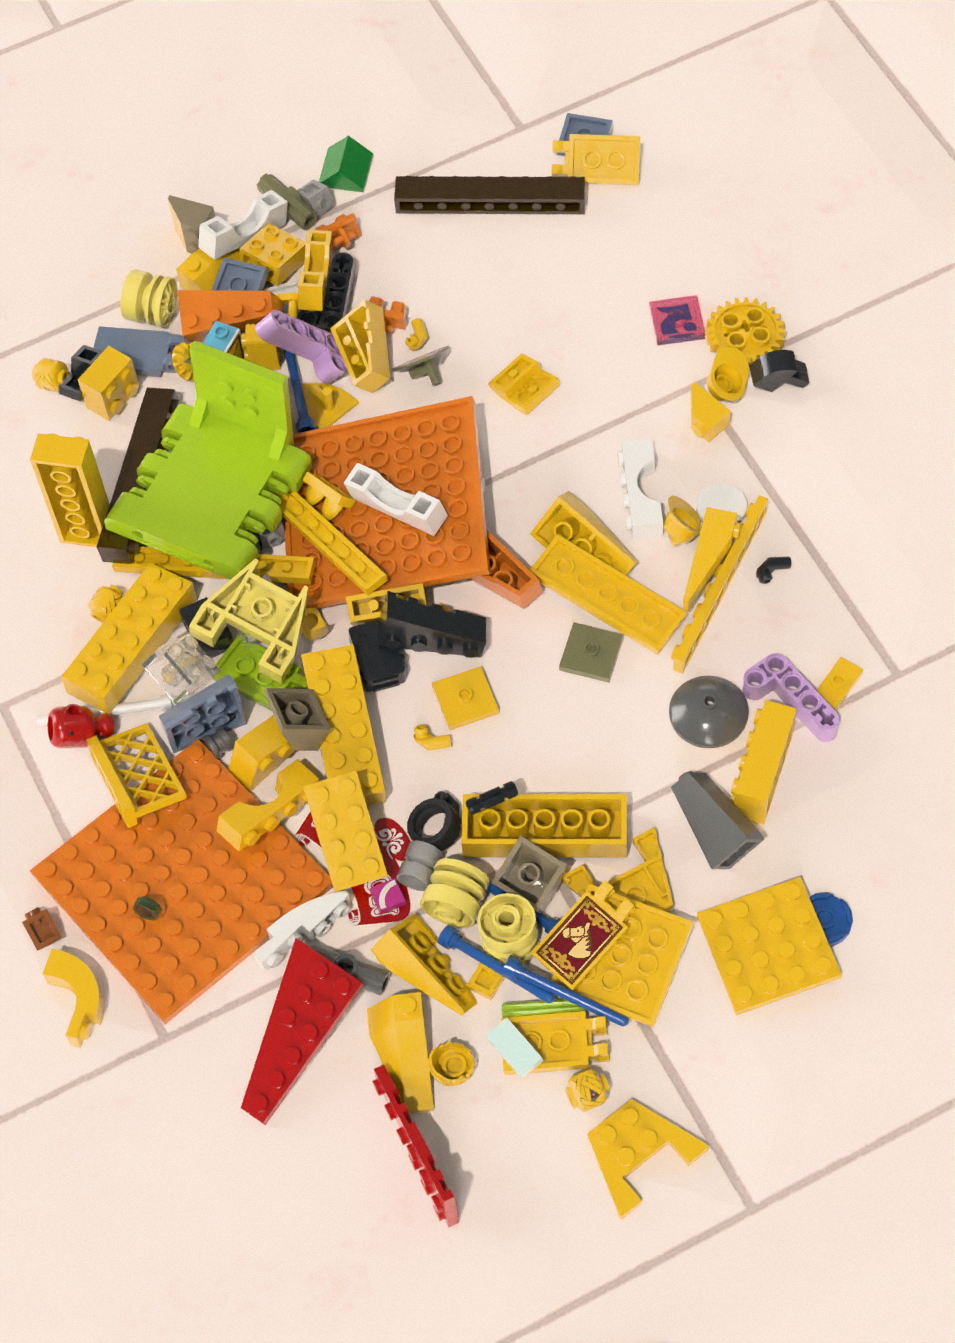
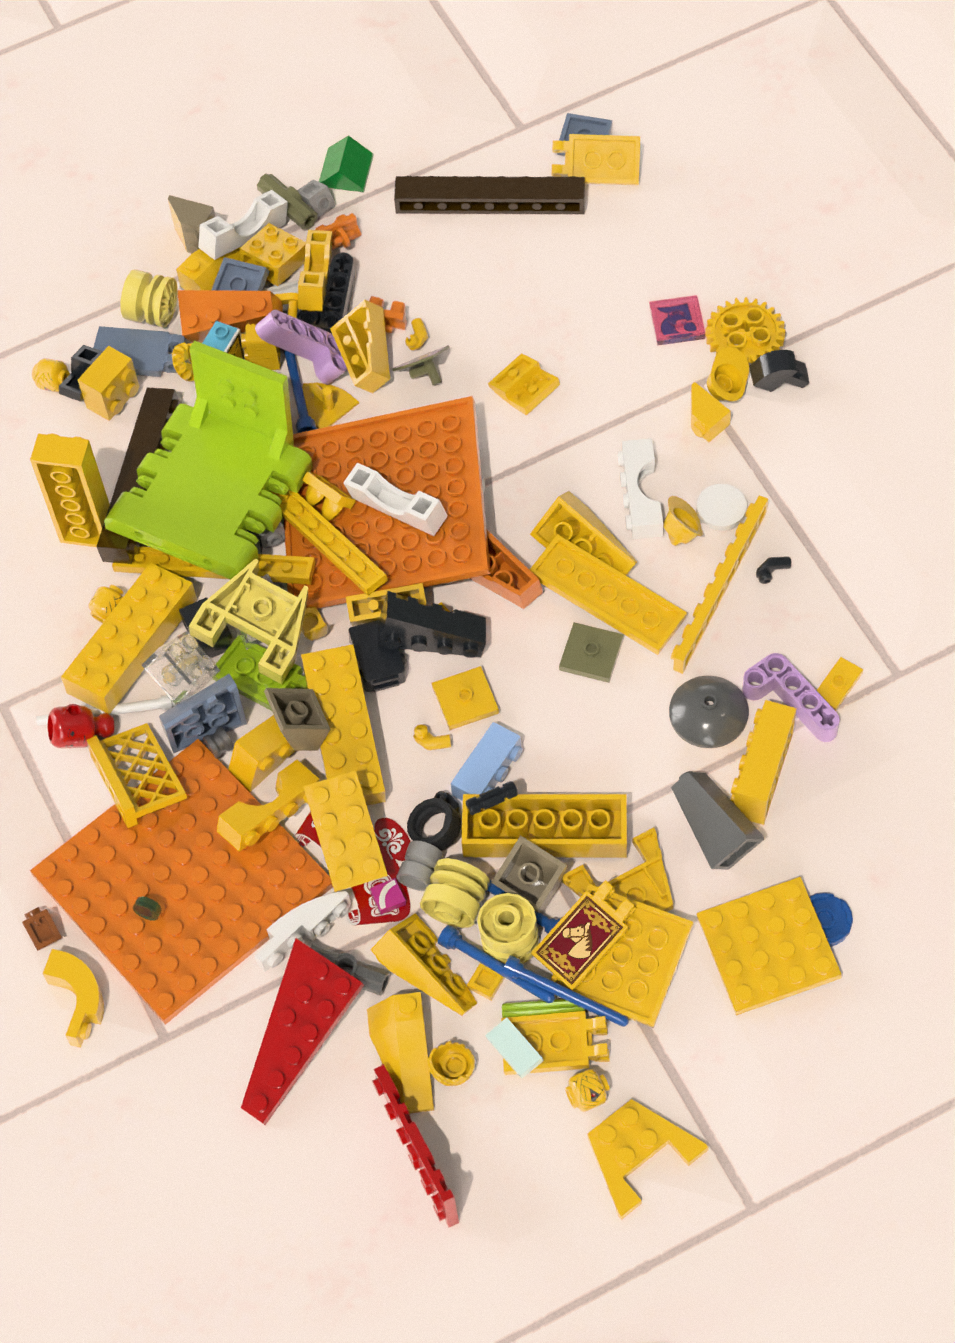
yellow wedge [683,507,741,611] -> none
none -> light blue brick [450,722,523,801]

